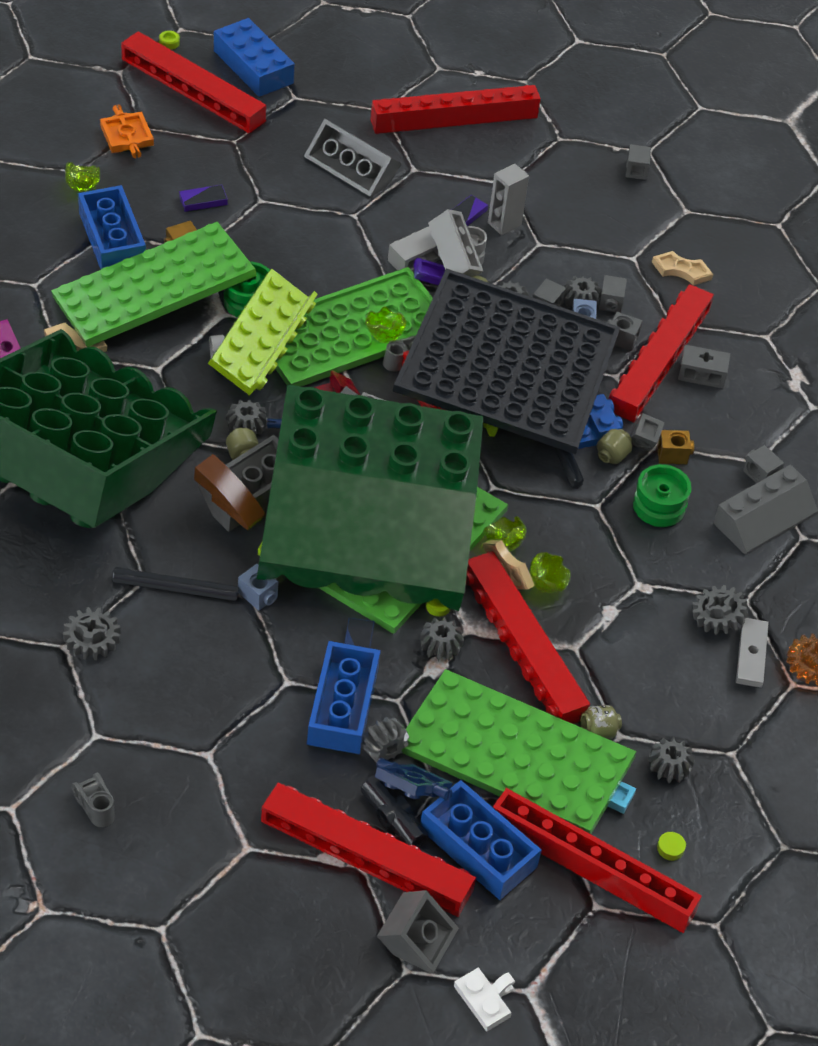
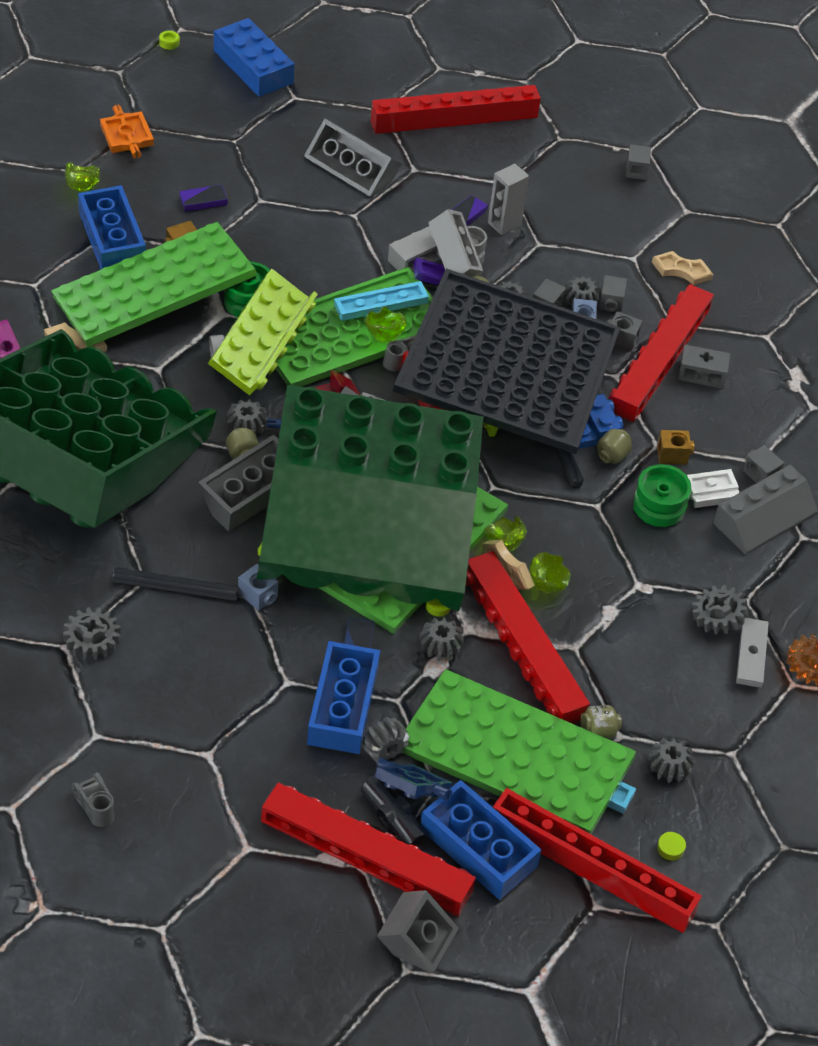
red brick [121,31,266,134] -> none
reddish brown slope [194,454,266,530] -> none
white plate [454,967,515,1032] -> none
dark grey brick [630,413,665,452] -> none
none -> medium azure plate [334,281,429,321]
none -> white plate [687,469,739,508]

